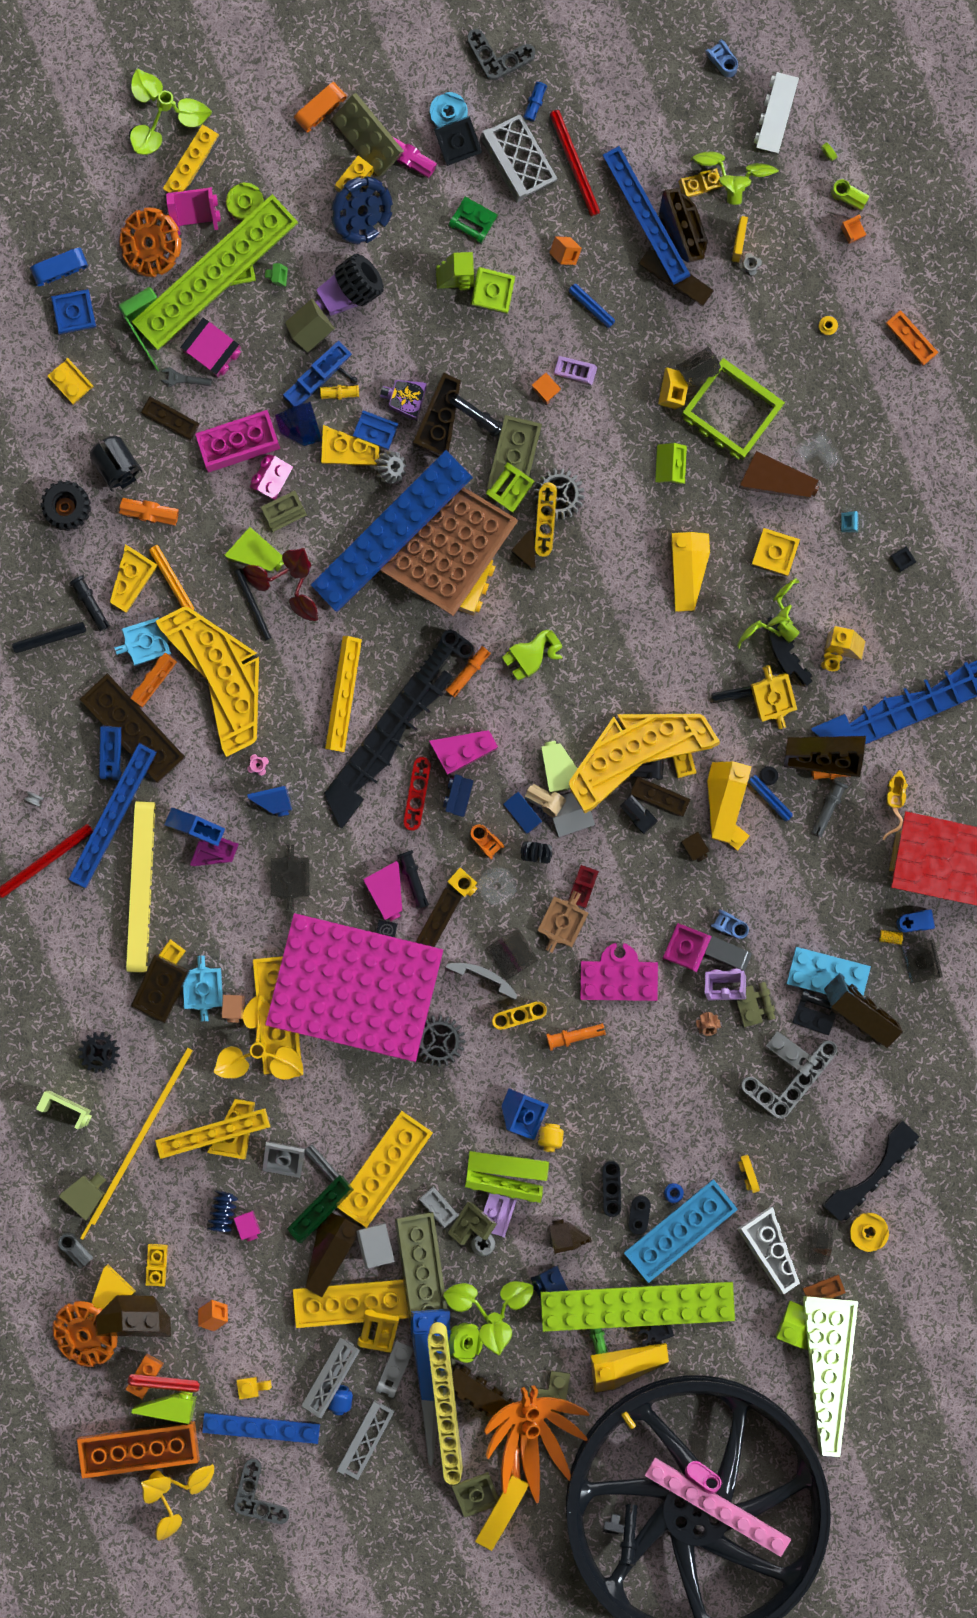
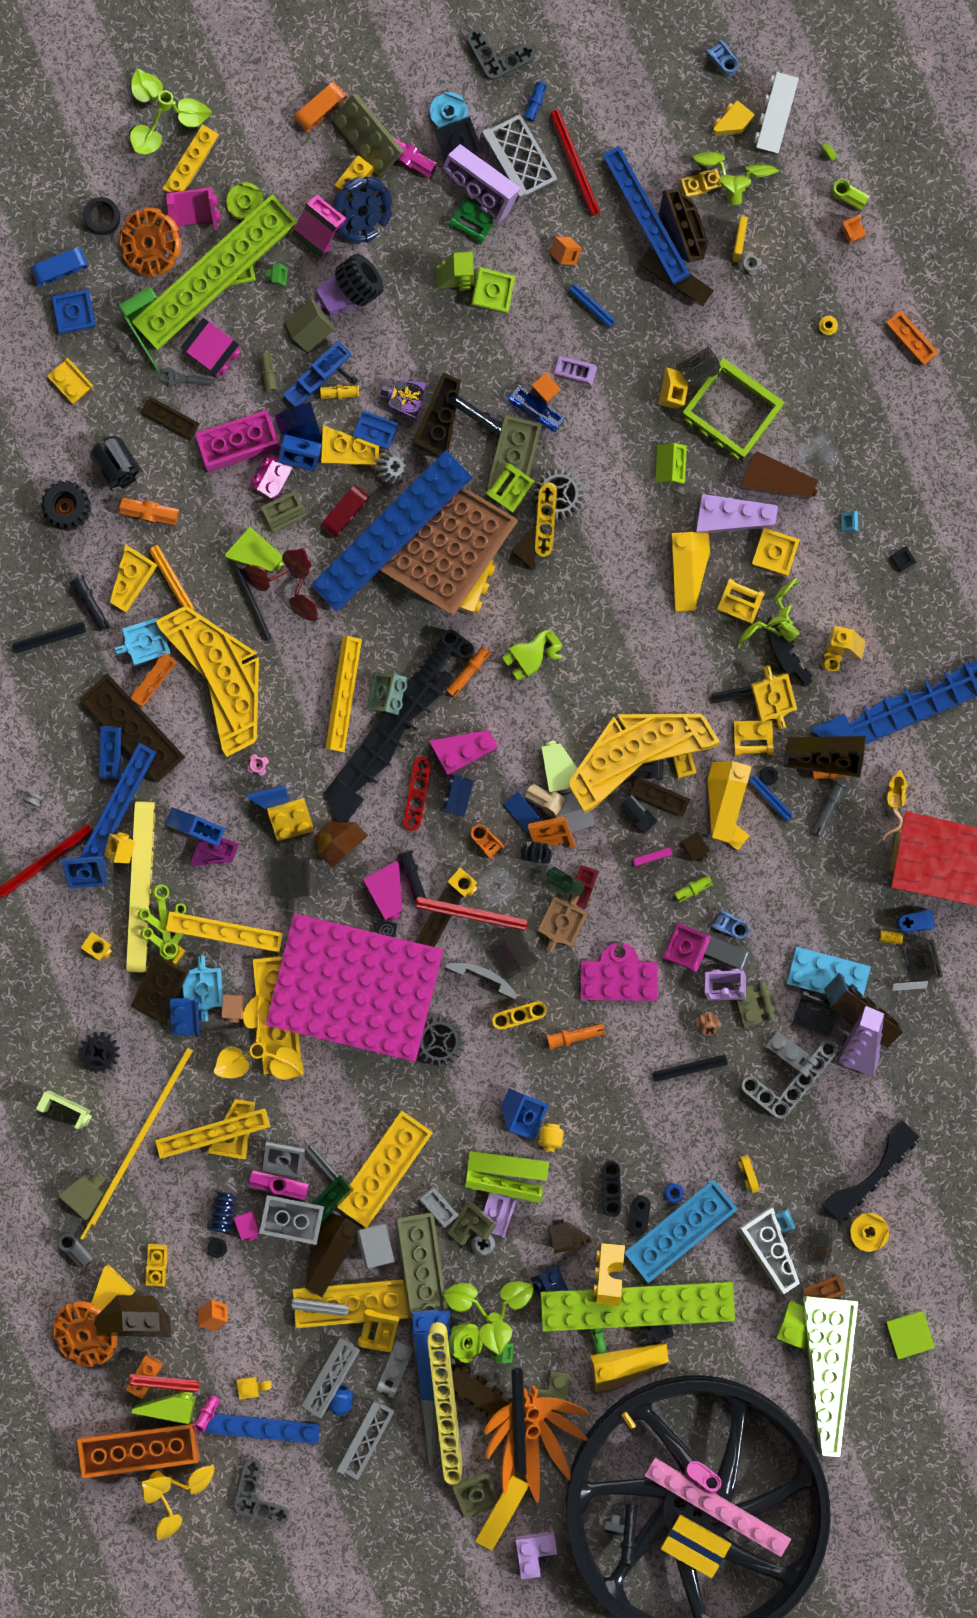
none -> blue slope [61,856,107,889]
none -> yellow brick [80,932,112,961]
none -> black tyre [83,197,121,235]
none -> yellow brick [104,832,135,864]
none -> lime plant [137,885,186,960]
none -> yellow plate [165,911,283,953]
none -> blue plate [170,998,200,1036]
none -> dark pink pin [193,1396,220,1433]
none -> black tile [207,1238,227,1258]
none -> dark pink piece [249,1170,309,1200]
none -> light grey slope [259,1195,324,1245]
none -> olive axle [260,353,277,392]
none -> yellow plate [267,798,314,842]
none -> blue brick [278,435,322,472]
none -> light grey axle [291,1298,349,1316]
none -> dark pink panel [292,195,347,257]
none -> reddish brown slope [315,822,368,868]
none -> dark red beam [320,484,370,539]
none -> sand green plate [367,672,407,715]
none -> axle [415,897,528,931]
none -> lavender wedge [443,144,521,225]
none -> bright green tile [491,1343,514,1364]
none -> clear blue plate [508,385,566,432]
none -> black axle [511,1367,527,1477]
none -> lavender brick [516,1531,557,1579]
none -> orange wing [528,816,575,848]
none -> clear green piece [546,867,584,897]
none -> yellow arch [593,1243,625,1306]
none -> dark pink tile [632,848,672,867]
none -> black axle [652,1055,728,1082]
none -> yellow tile [661,1514,731,1578]
none -> lime pin [674,875,713,903]
none -> lavender wedge [696,494,778,533]
none -> yellow slope [712,100,755,136]
none -> yellow plate [717,578,765,624]
none -> yellow plate [734,720,773,756]
none -> medium azure slope [775,1209,796,1233]
none -> lavender wedge [838,1007,884,1077]
none -> lime tile [886,1310,935,1359]
none -> white sticker [892,981,928,991]

